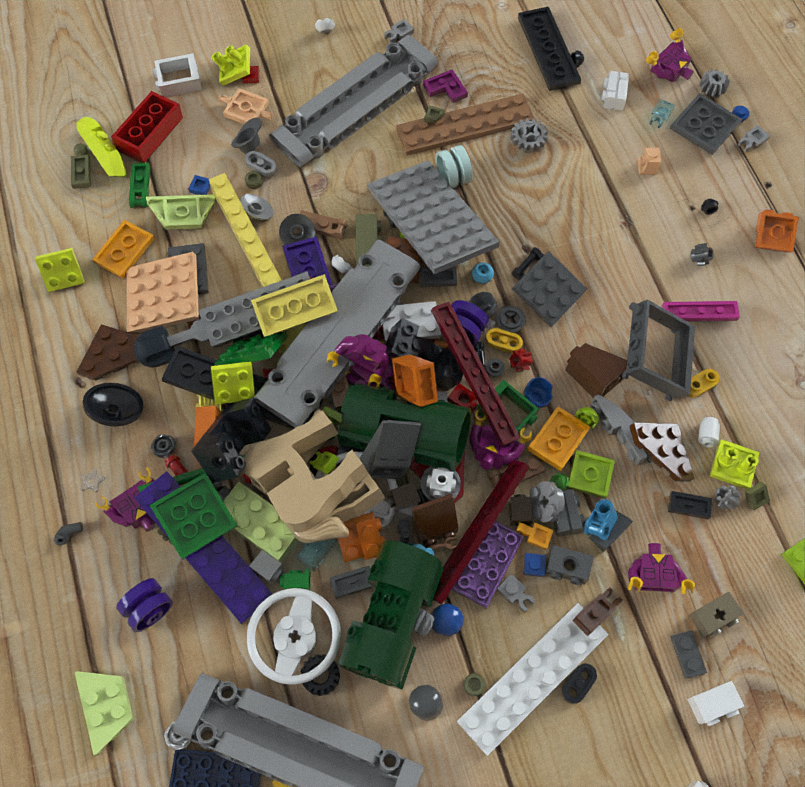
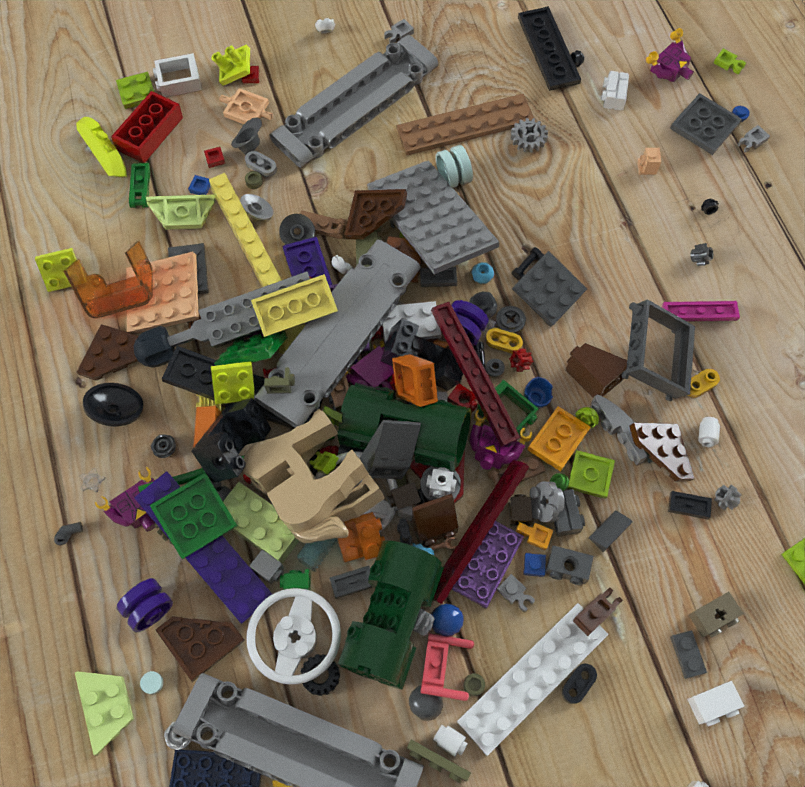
olive plate [71,143,91,189] -> none
light orange plate [92,220,155,279] -> none
red pin [165,455,188,476] -> none
magenta torso [326,334,390,387] -> none
magenta plate [423,69,468,103] -> none
olive tile [424,105,445,123] -> none
dark azure piece [584,499,618,540] -> none
magenta torso [627,543,695,594] -> none
clear light blue plate [649,98,675,128] -> none
light grey gear [700,69,730,98] -> none
neon yellow plate [710,439,760,490] -> none
olive plate [745,482,770,510] -> none
orange plate [755,210,799,253] -> none
none -> clear orange windscreen [63,241,153,319]
none -> lime plate [116,72,154,109]
none -> light aqua tile [140,671,164,694]
none -> reddish brown plate [156,616,245,682]
none -> red plate [204,146,225,168]
none -> olive bracket [264,367,295,394]
none -> reddish brown plate [344,189,407,239]
none -> olive plate [407,739,471,783]
none -> coral plate [420,633,474,701]
none -> white brick [433,725,468,757]
none -> lime plate [714,48,746,74]

